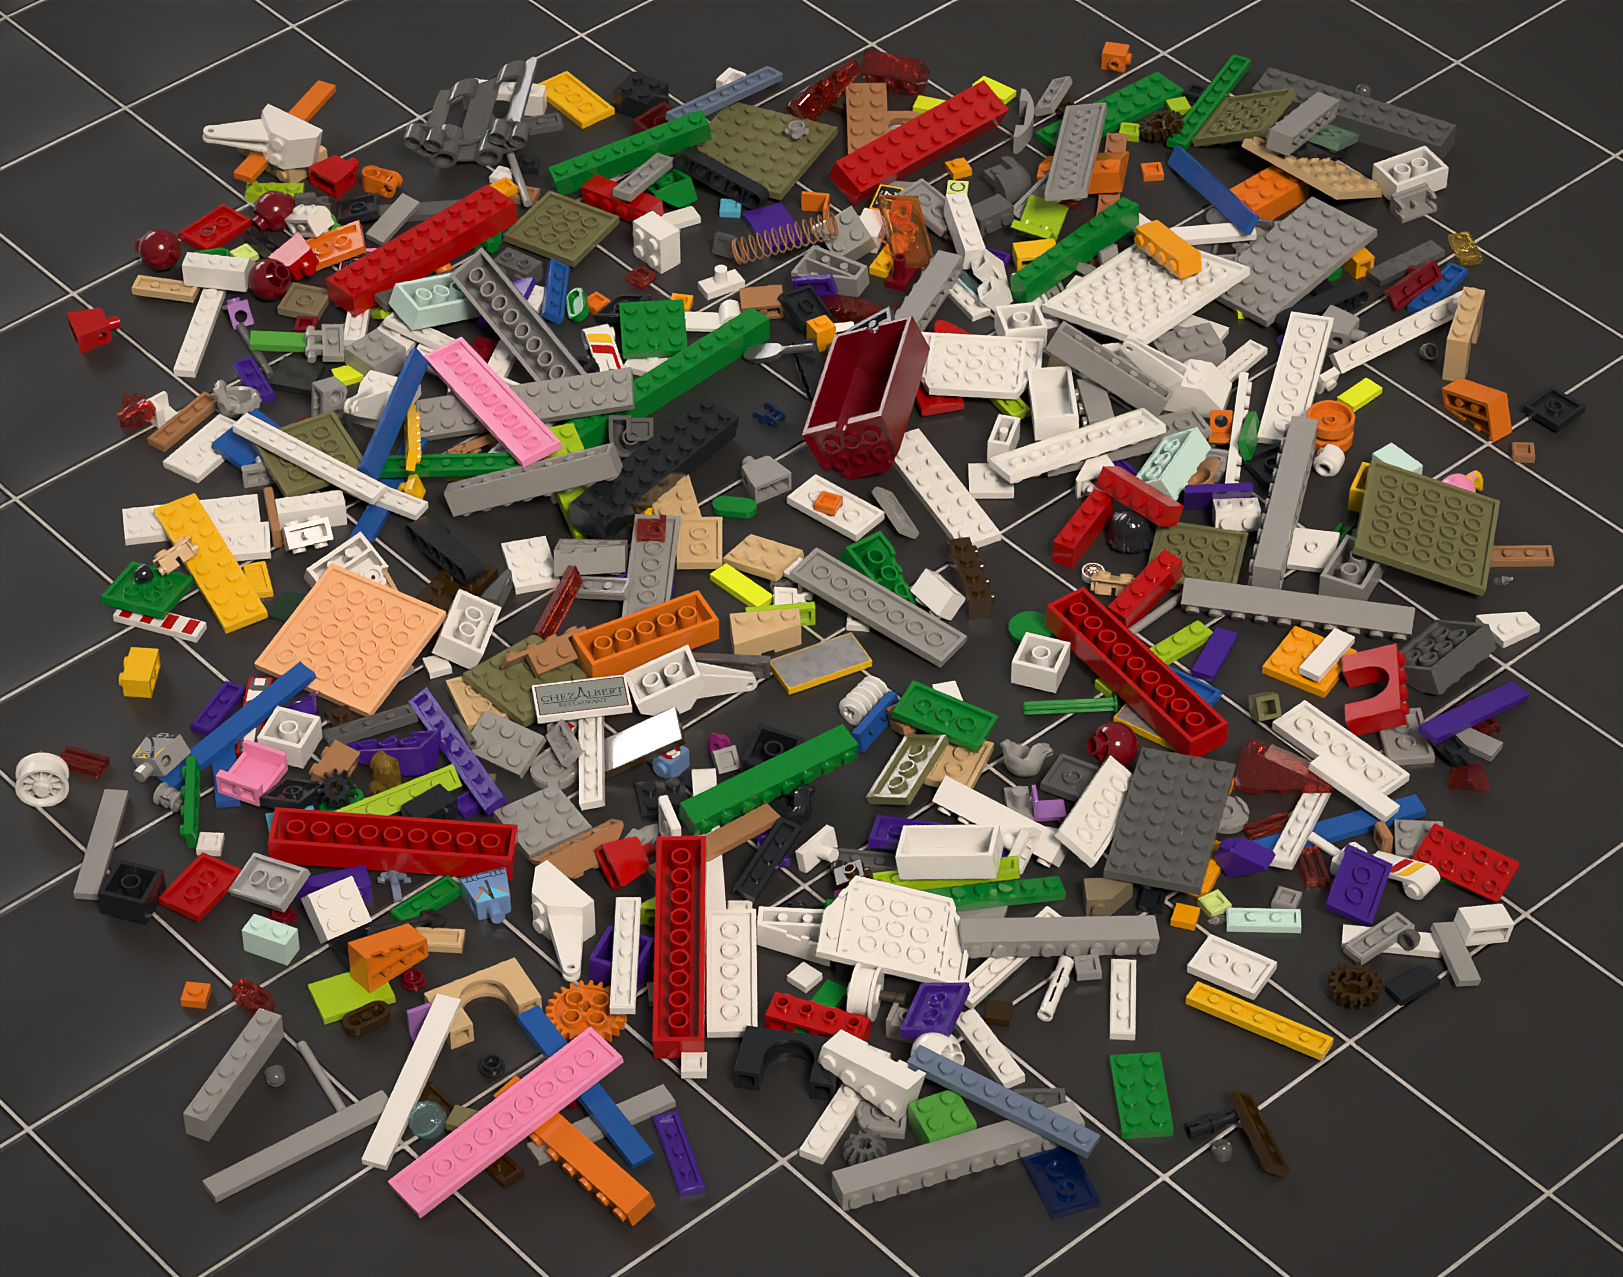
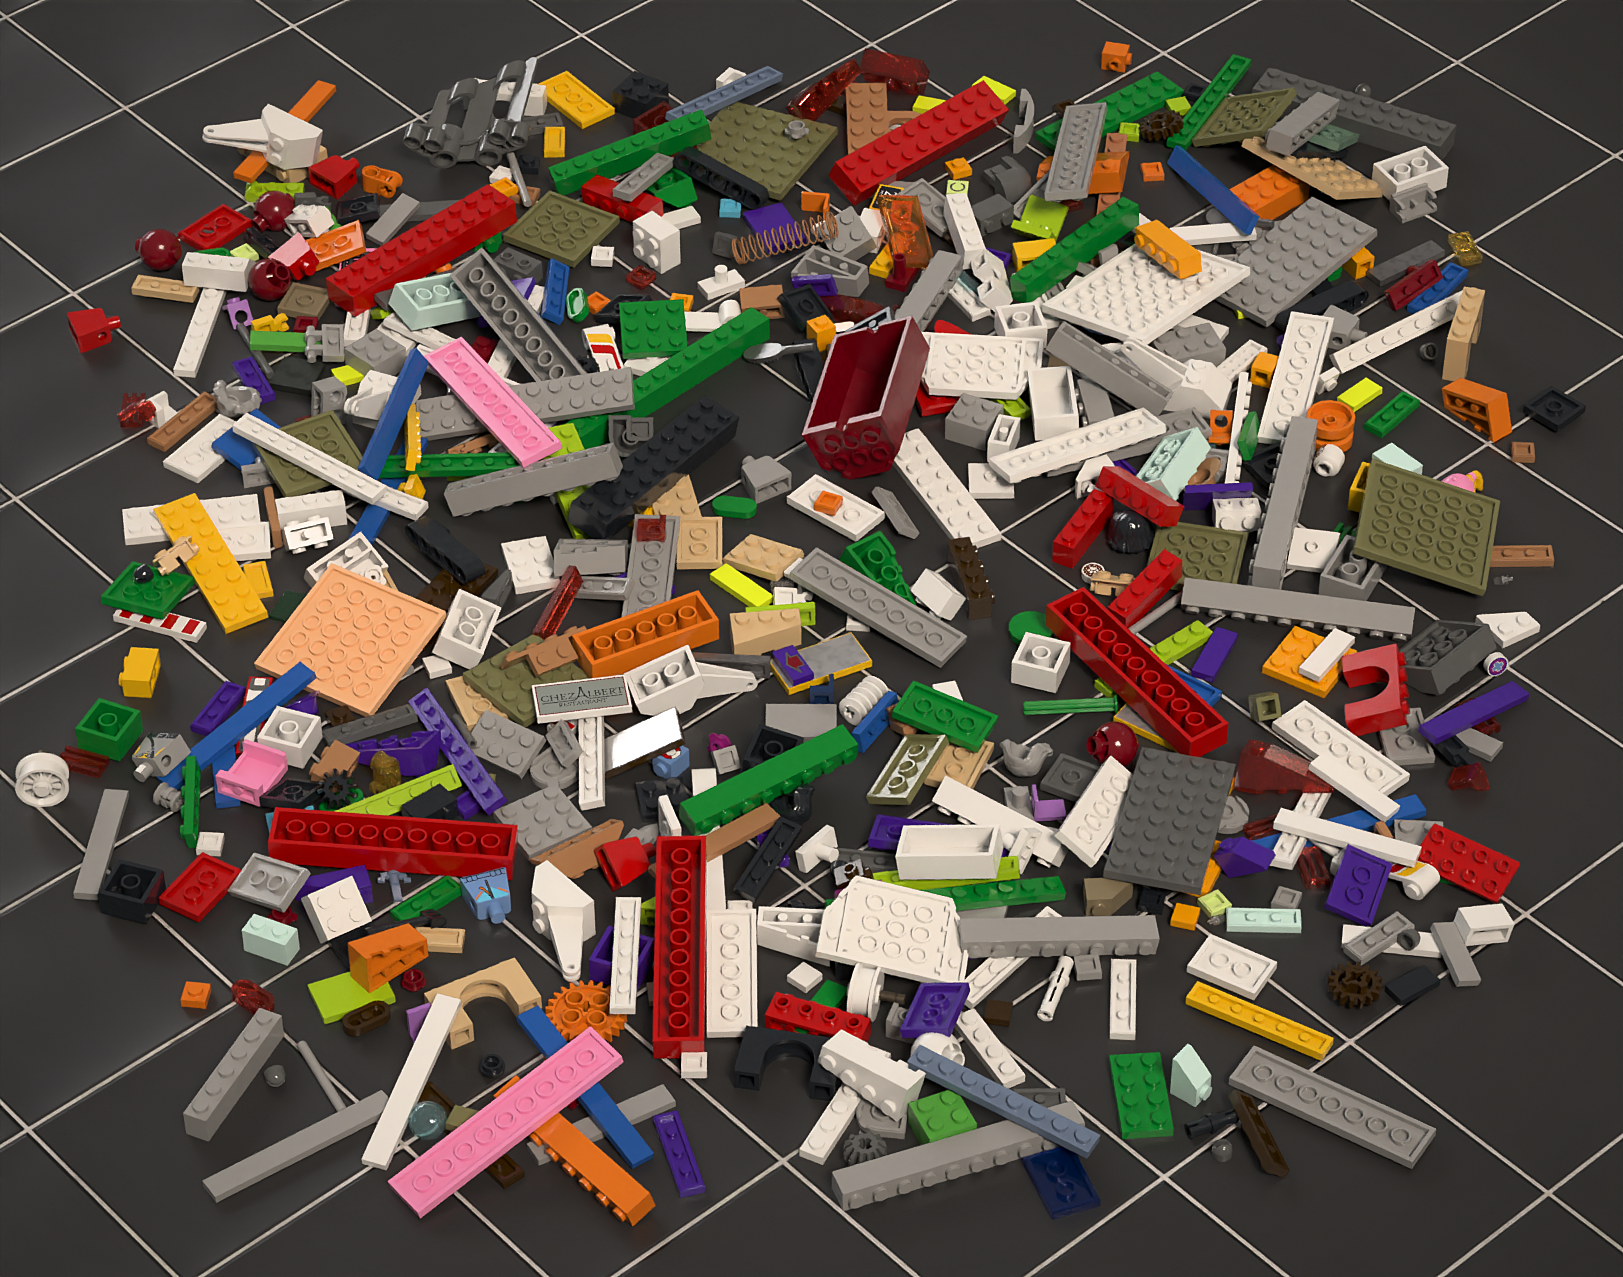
dark blue piece [753,402,786,427] -> none
light grey tile [1034,76,1073,116] -> none
none -> green brick [75,698,143,762]
none -> yellow plate [251,313,289,332]
none -> yellow tile [544,127,565,158]
none -> white plate [591,246,614,267]
none -> light grey tile [766,704,837,742]
none -> dark purple tile [772,645,814,686]
none -> dark blue panel [810,674,834,704]
none -> light grey brick [945,393,1004,451]
none -> light aqua slope [1170,1044,1212,1107]
none -> light grey plate [1229,1046,1436,1169]
none -> light orange brick [1250,351,1279,389]
none -> white tile [1273,808,1421,868]
none -> green tile [1364,391,1420,438]
none -> tile [1483,652,1508,676]

